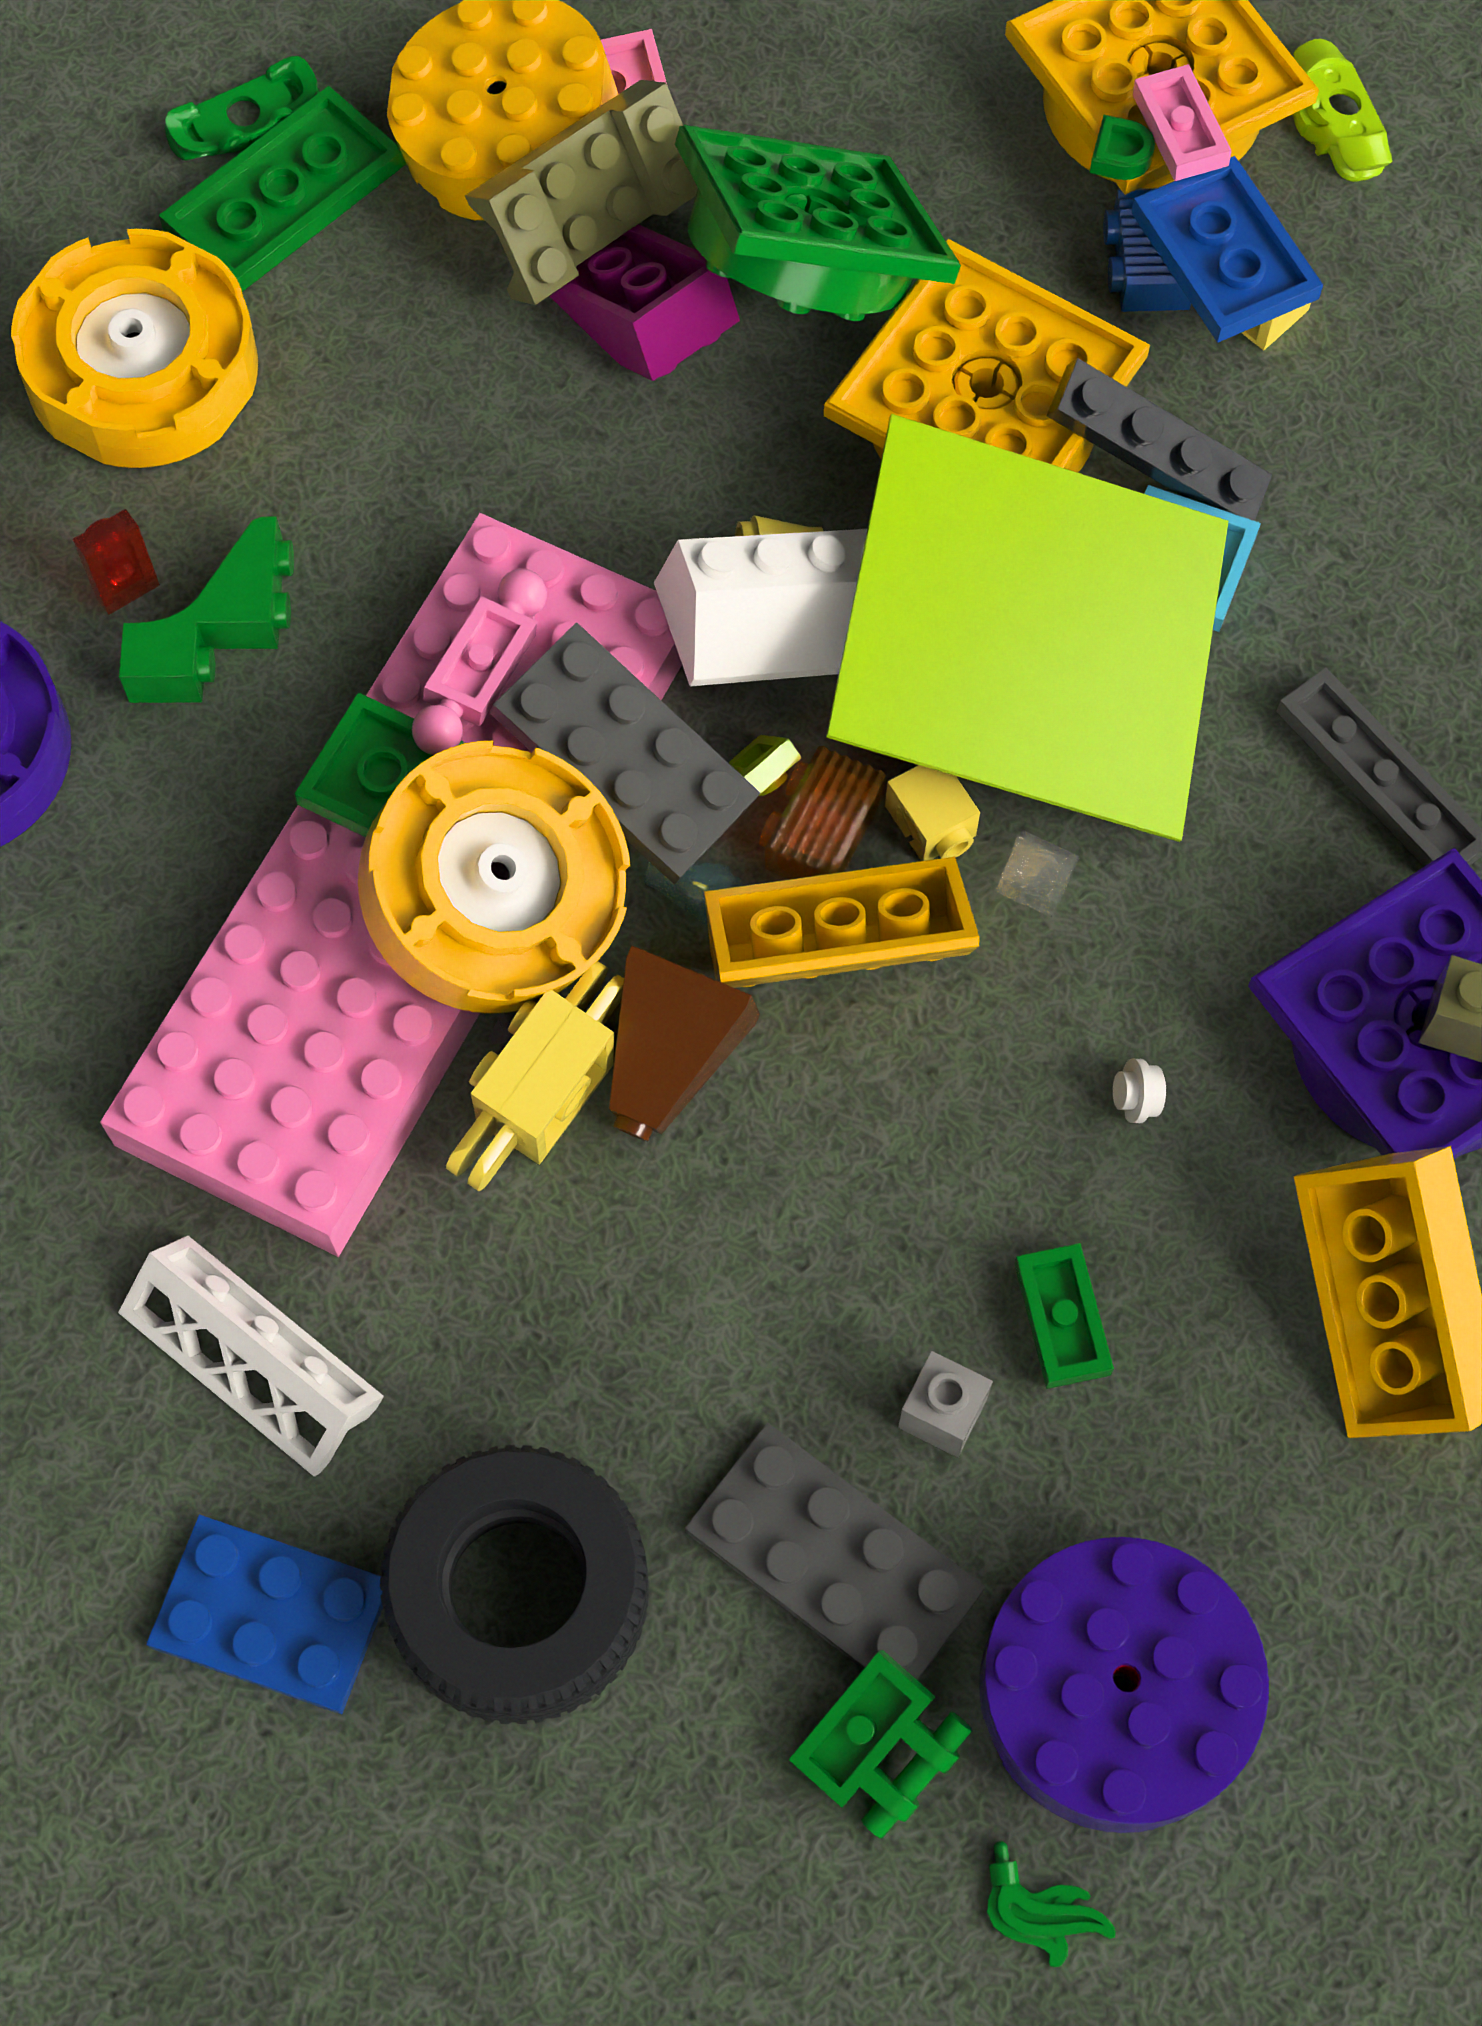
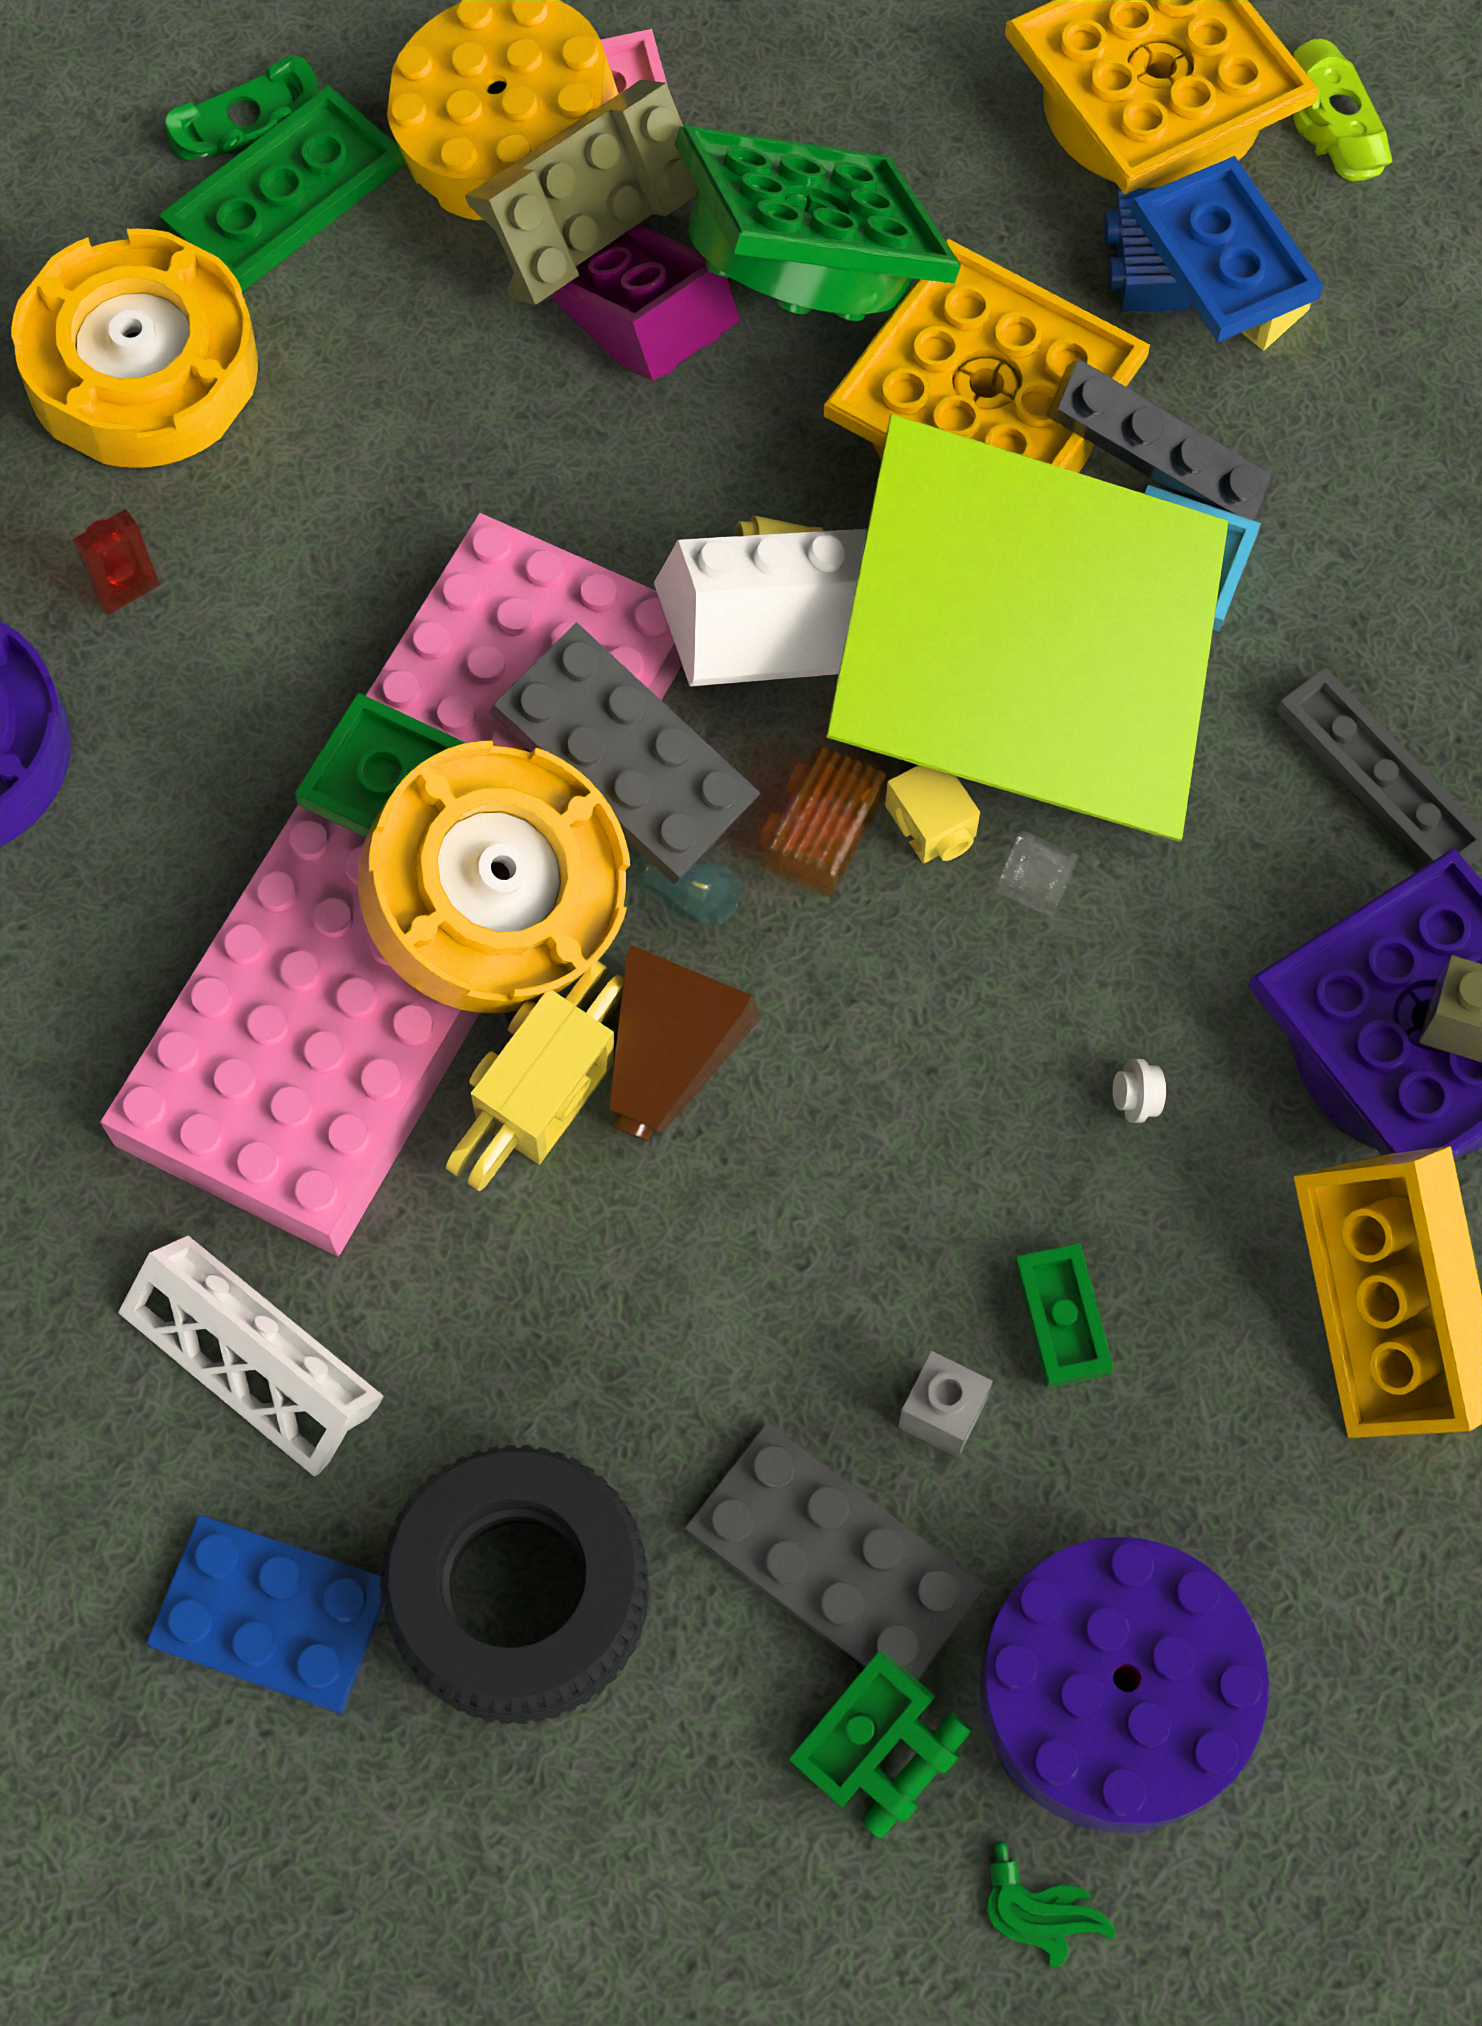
green arch [119,516,294,703] -> none
bright pink plate [412,569,547,755] -> none
yellow slope [704,857,979,988] -> none
lime plate [728,735,802,796] -> none
green tile [1089,115,1155,180] -> none
bright pink plate [1133,64,1232,181] -> none

